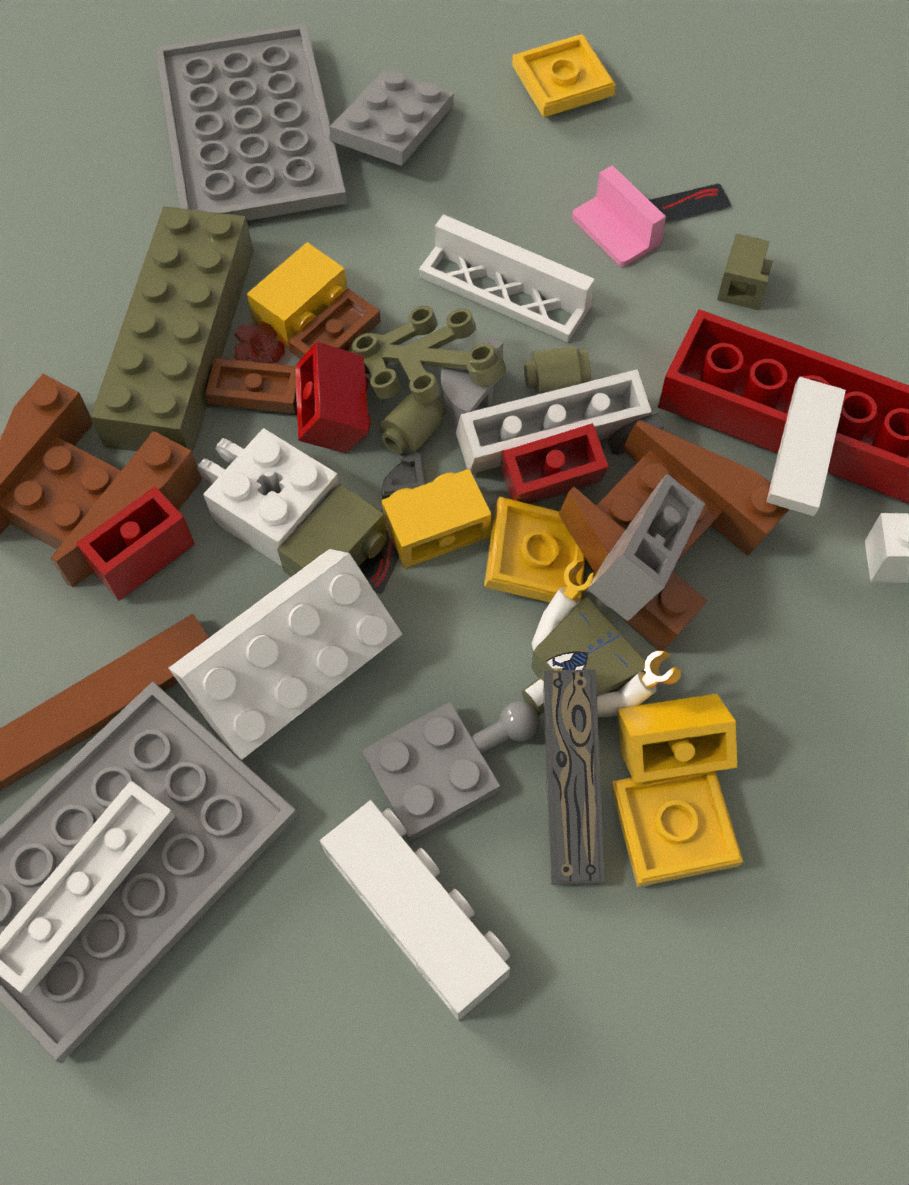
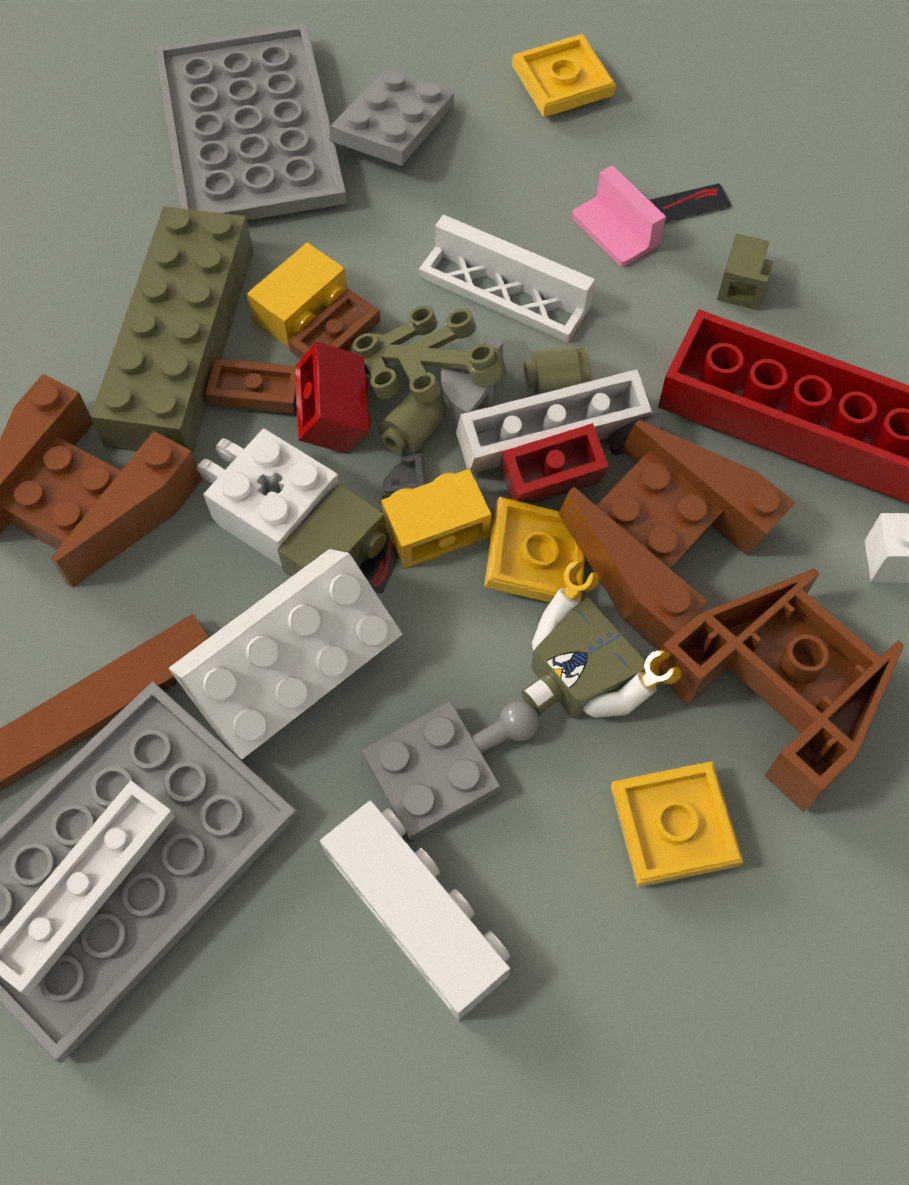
red brick [76,486,195,601] -> none
clear red plant [234,321,285,364] -> none
tile [542,669,605,884] -> none
light grey slope [588,474,705,621] -> none
yellow brick [617,694,737,783] -> none
white tile [766,377,846,516] -> none
none -> dark orange wedge [659,569,904,812]

